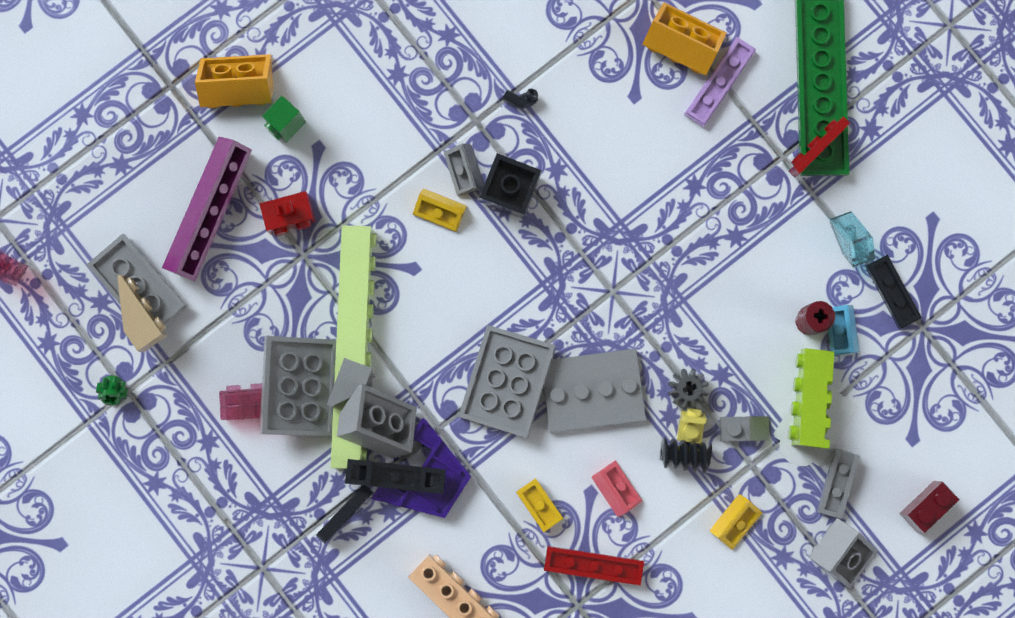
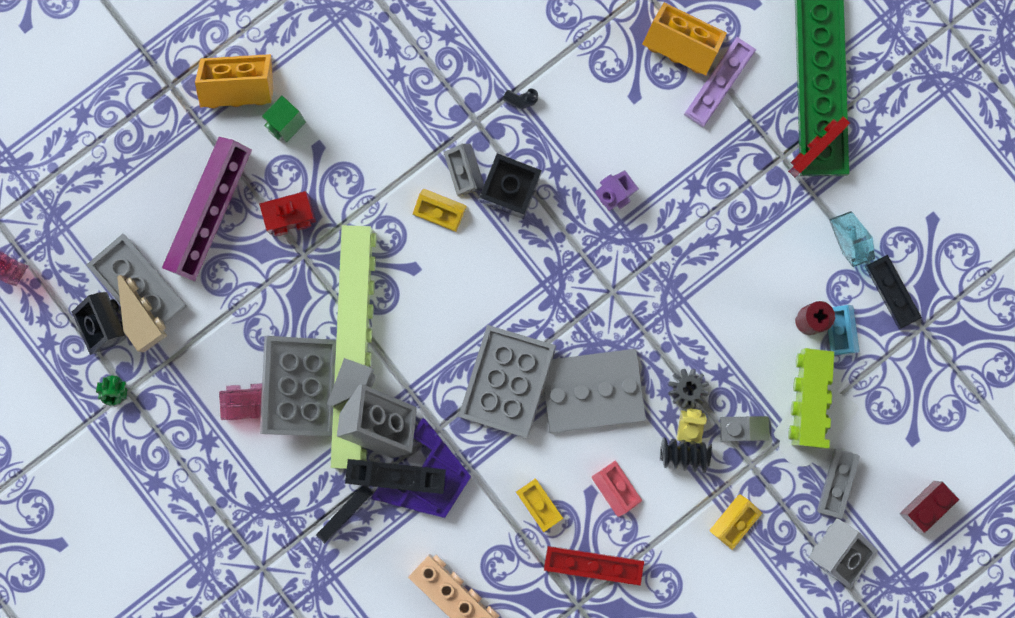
none -> black brick [71,292,127,355]
none -> medium lavender brick [595,170,639,211]

